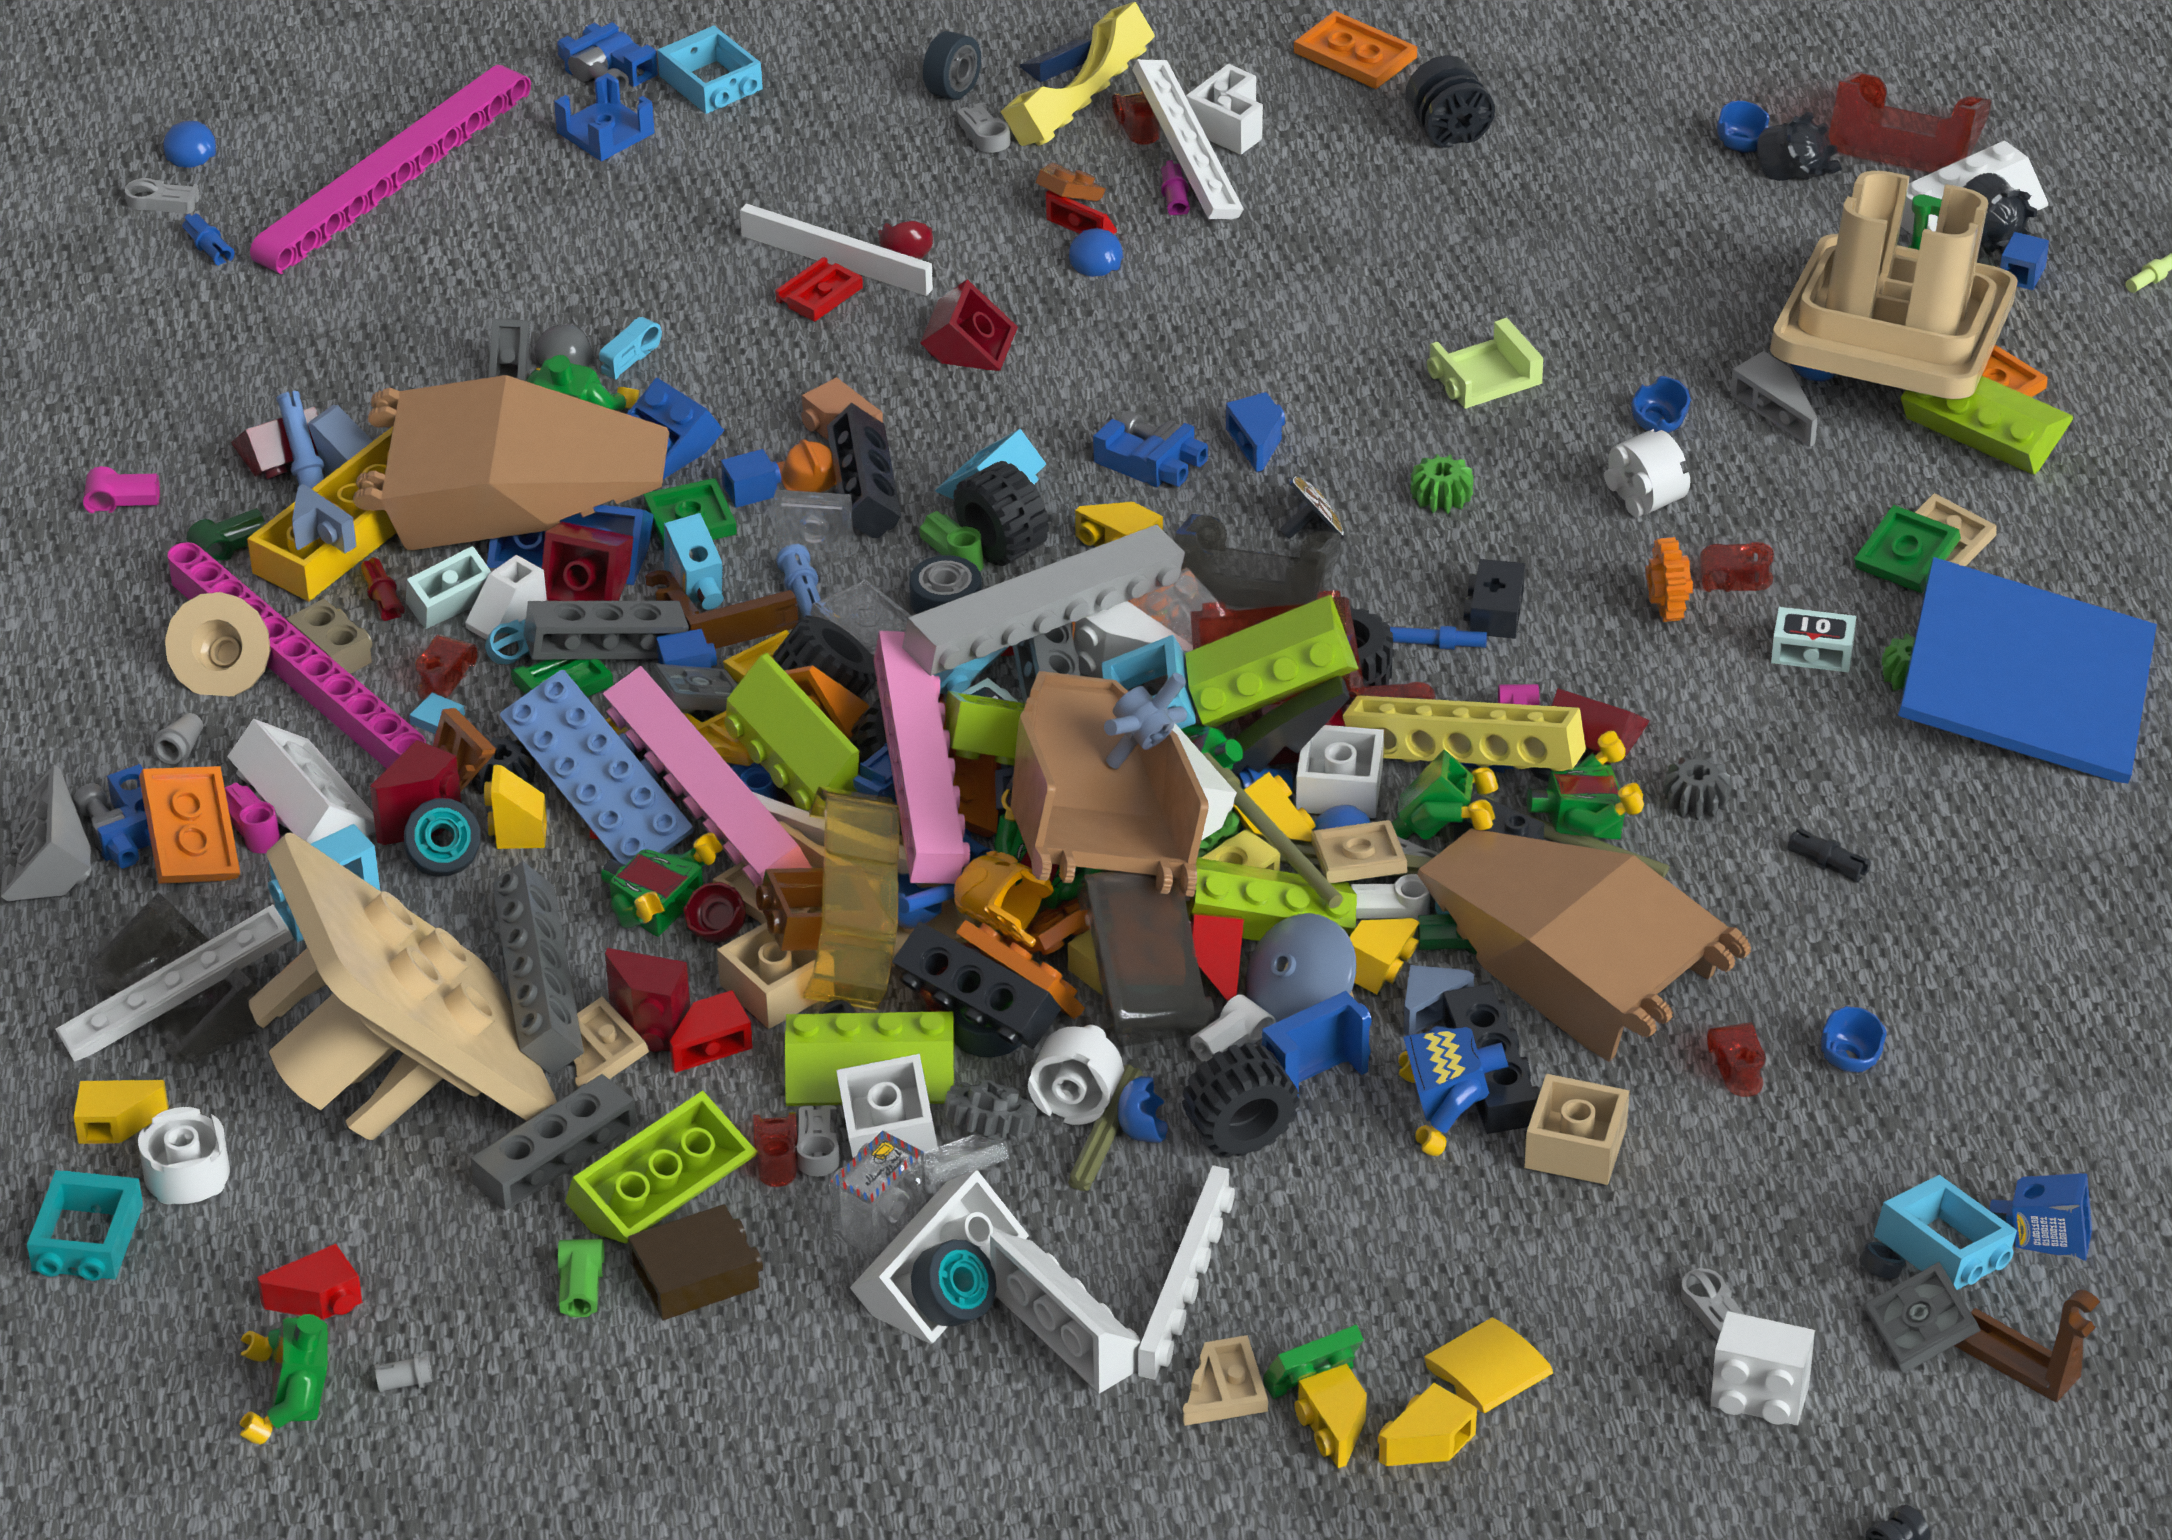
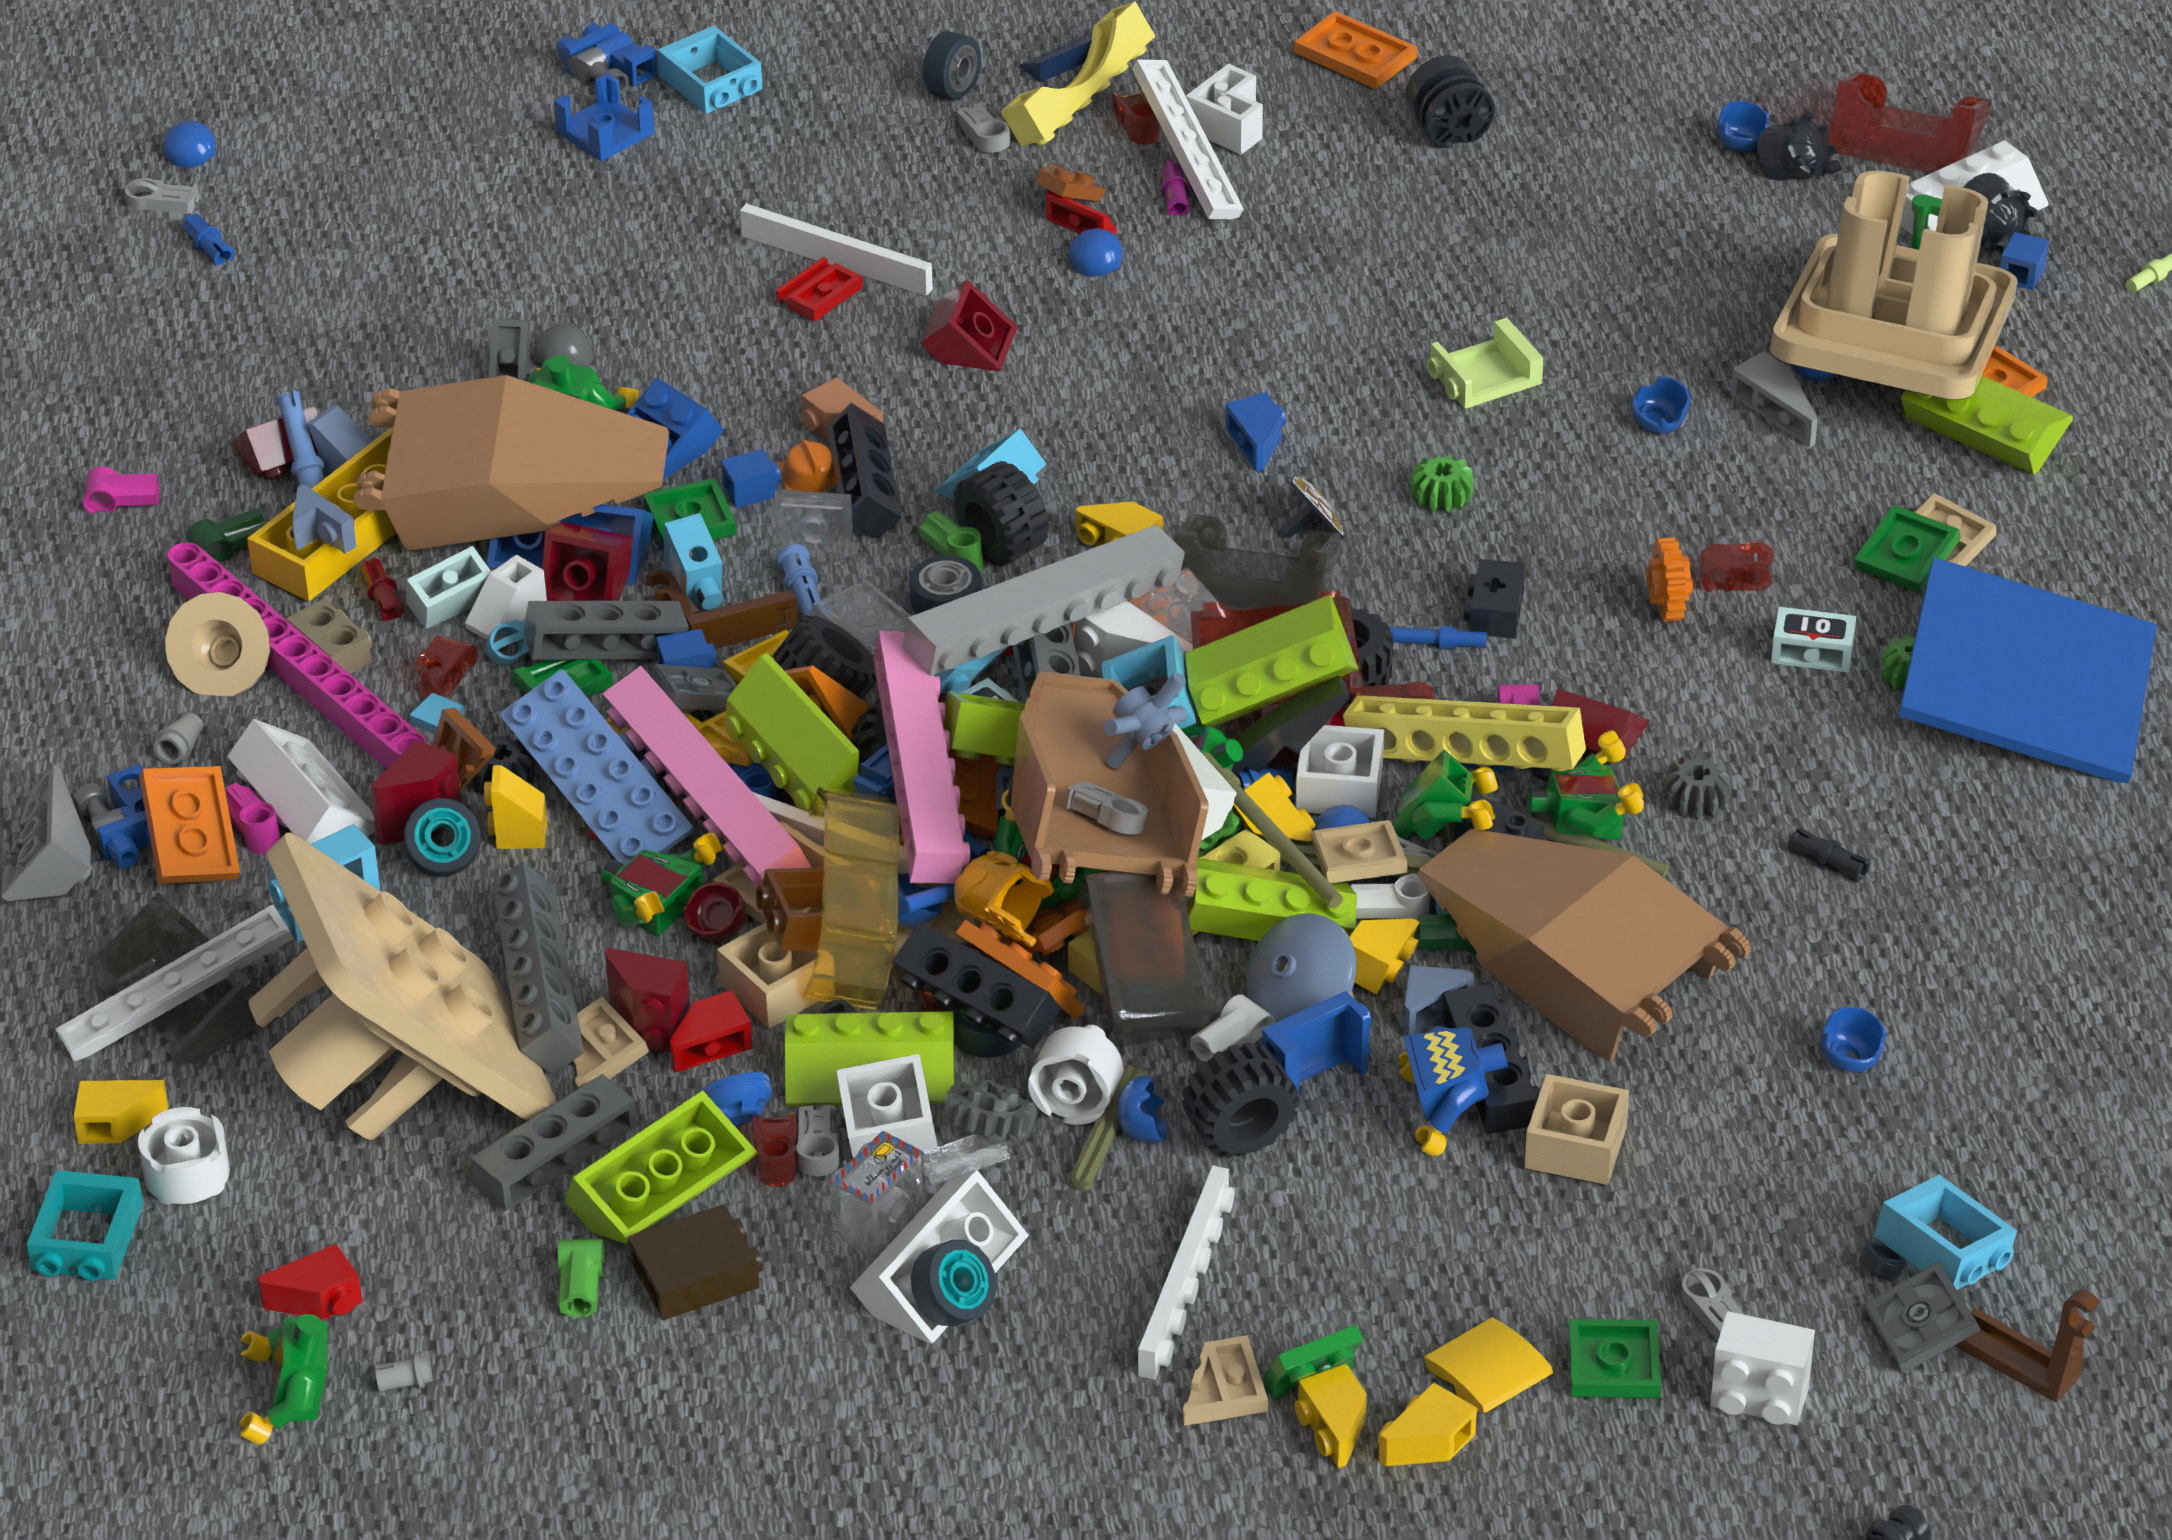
dark pink beam [250,65,531,274] -> none
medium azure piece [599,317,662,380] -> none
dark red hair [878,221,933,260] -> none
white slope [990,1231,1141,1394] -> none
blue hips [1093,410,1208,488] -> none
red slope [1181,912,1244,1001] -> none
white brick [1604,429,1690,518] -> none
clear red piece [1707,1022,1766,1097] -> none
blue torso [1989,1173,2092,1261] -> none
none -> blue piece [697,1072,772,1128]
none -> light grey piece [1064,781,1148,834]
none -> green plate [1568,1319,1661,1398]

